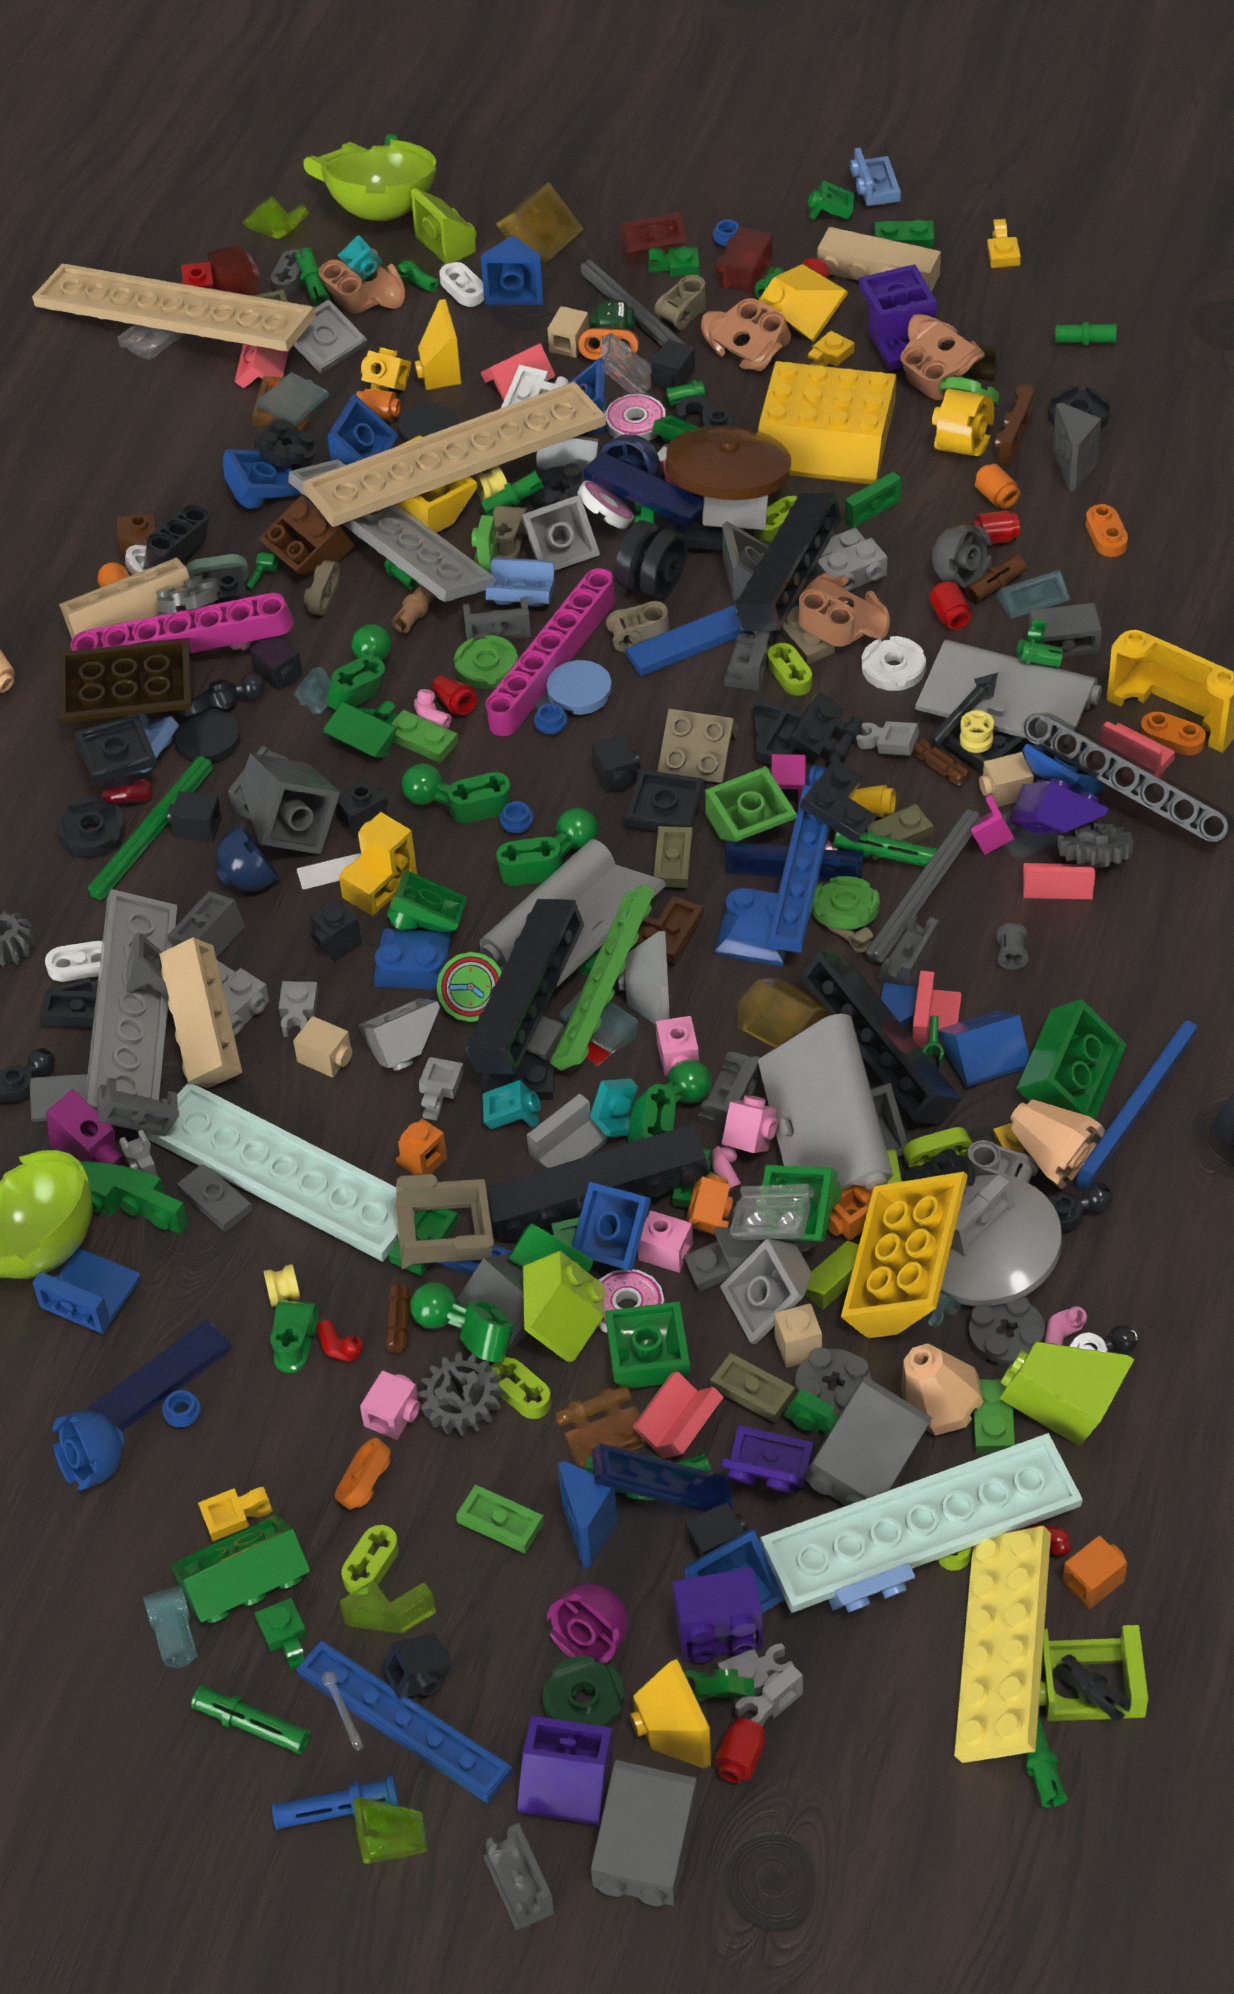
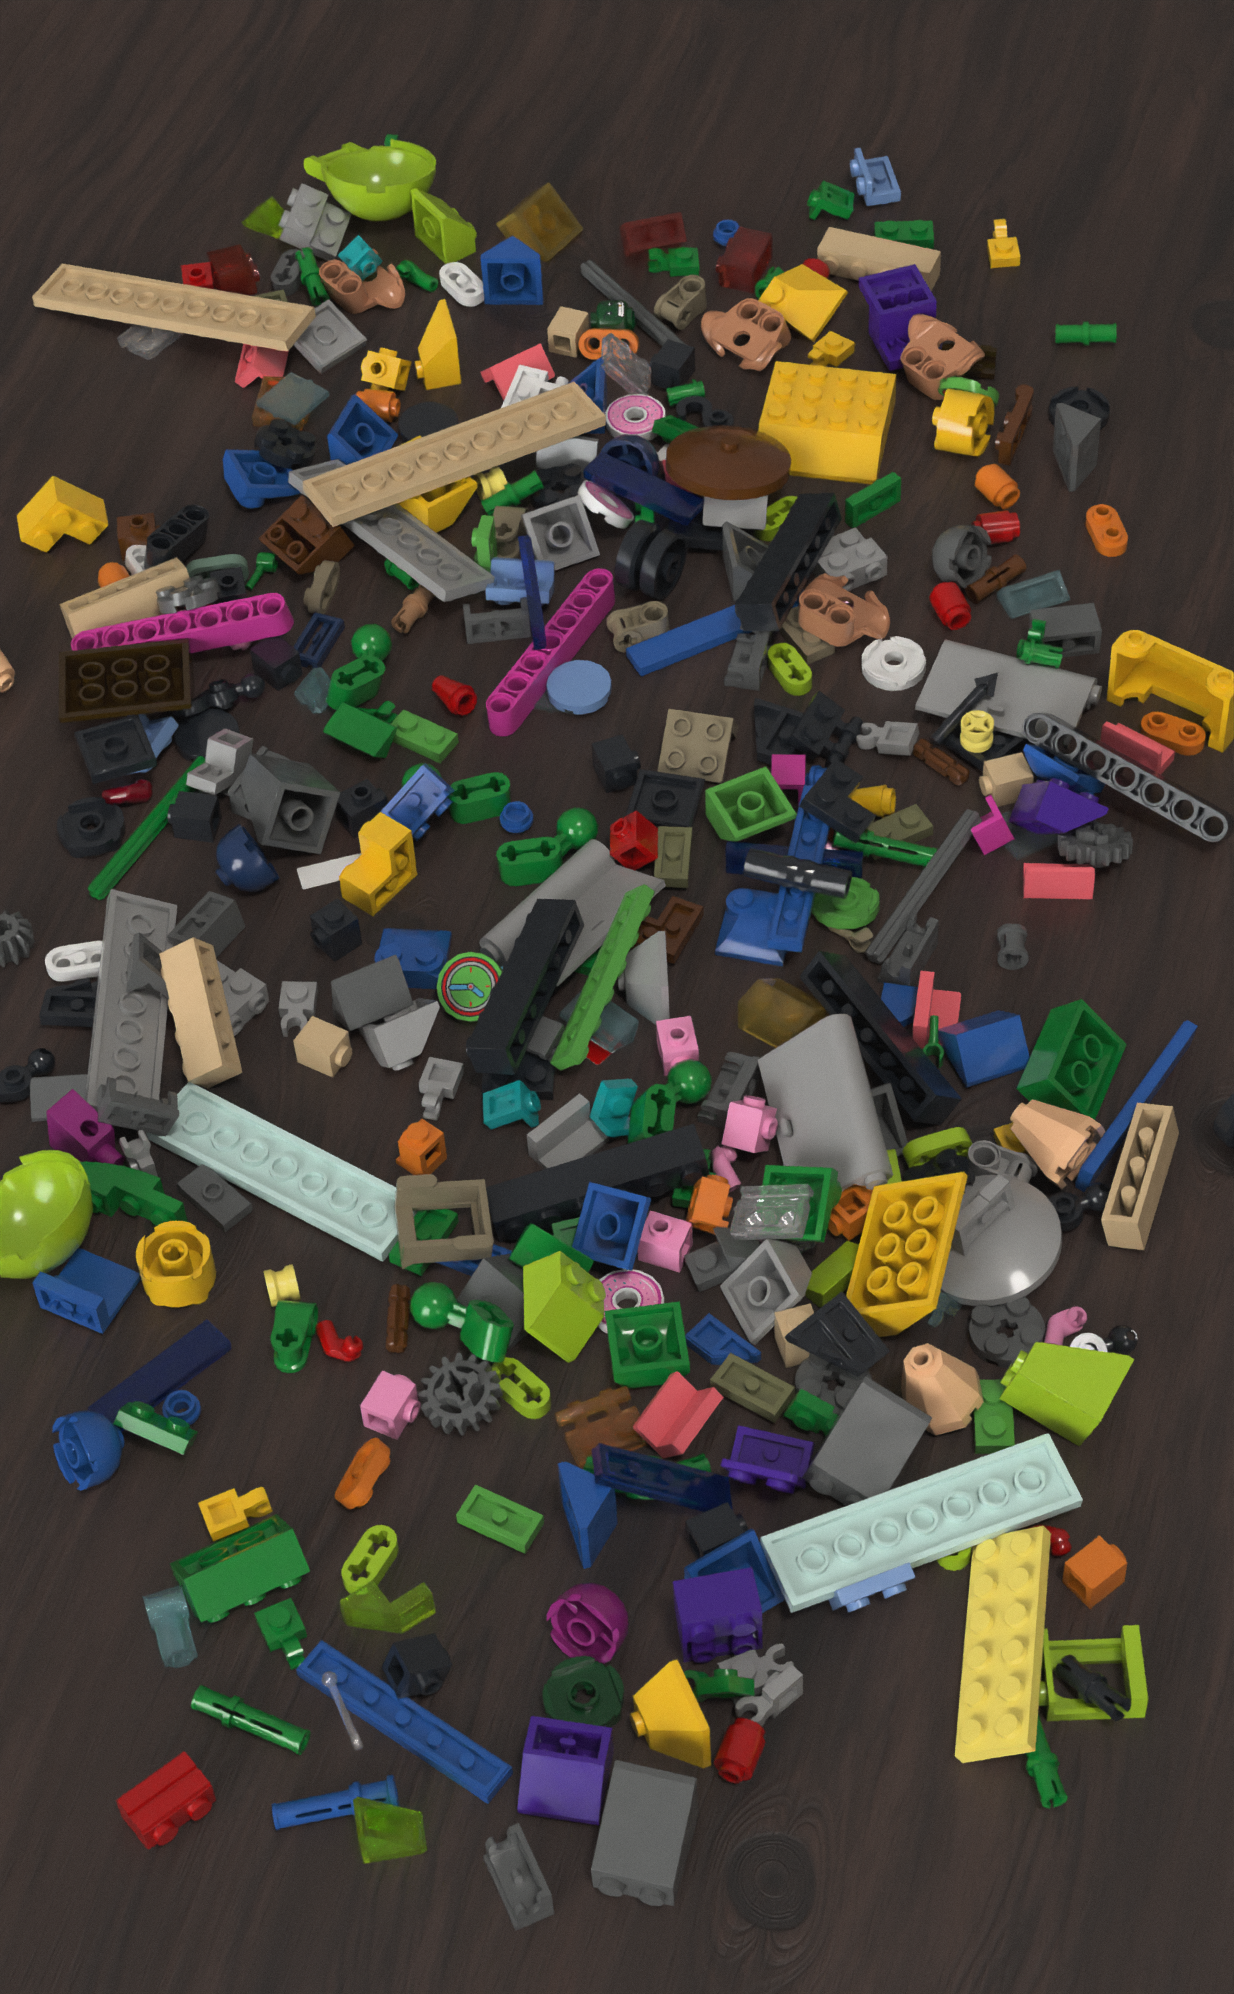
green slope [387,870,467,932] -> none
bright pink arm [414,689,452,729] -> none
bright green tile [454,635,518,689] -> none
blue plate [534,703,567,734] -> none
none -> yellow brick [17,476,108,553]
none -> green plate [113,1401,198,1455]
none -> red brick [116,1751,216,1850]
none -> yellow brick [136,1221,216,1307]
none -> light grey brick [186,729,253,796]
none -> light grey plate [278,183,352,261]
none -> dark blue tile [293,612,345,671]
none -> dark grey slope [331,954,414,1031]
none -> blue bracket [380,763,455,841]
none -> clear blue tile [518,535,547,650]
none -> red brick [610,810,658,871]
none -> blue tile [685,1313,761,1365]
none -> black axle [744,848,852,899]
none -> black wing [784,1292,890,1377]
none -> tan brick [1101,1103,1179,1250]

